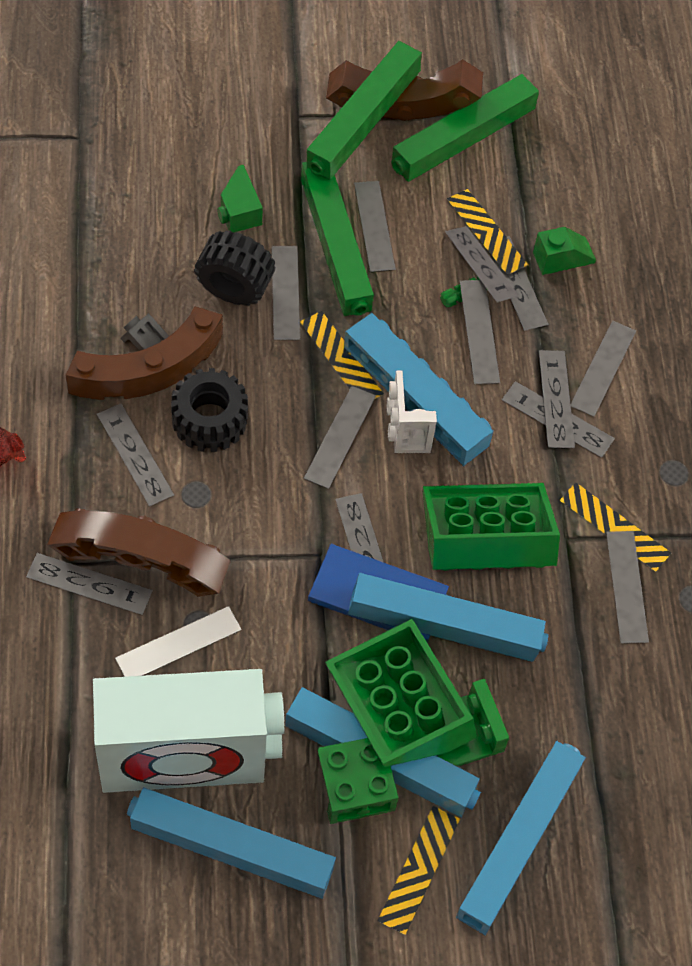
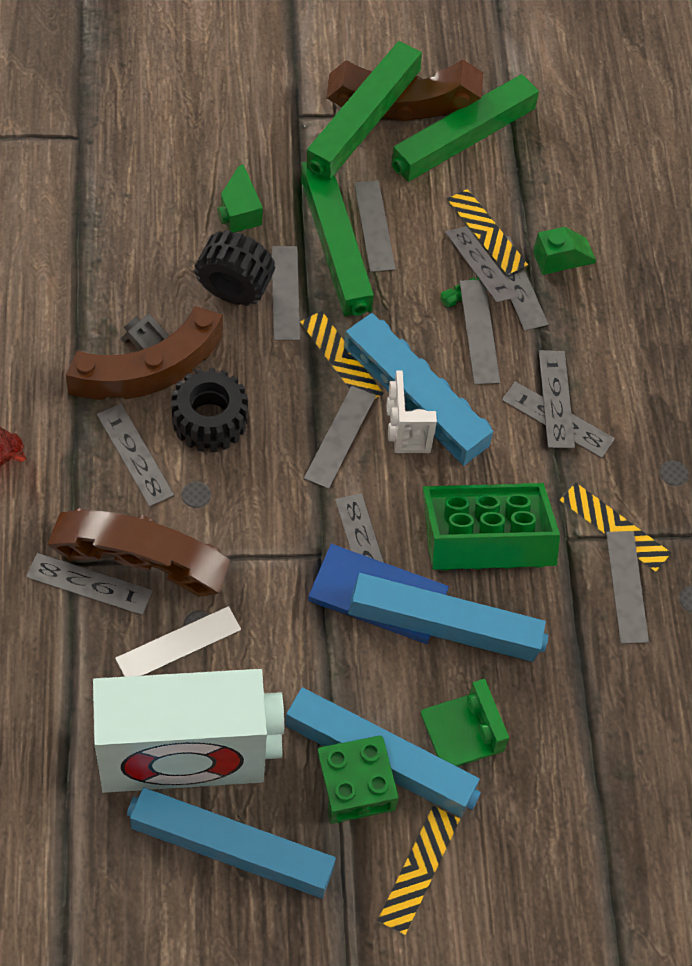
green slope [325,619,477,767] -> none
dark azure brick [456,741,586,936] -> none
flat silver sticker [570,321,636,416] -> none

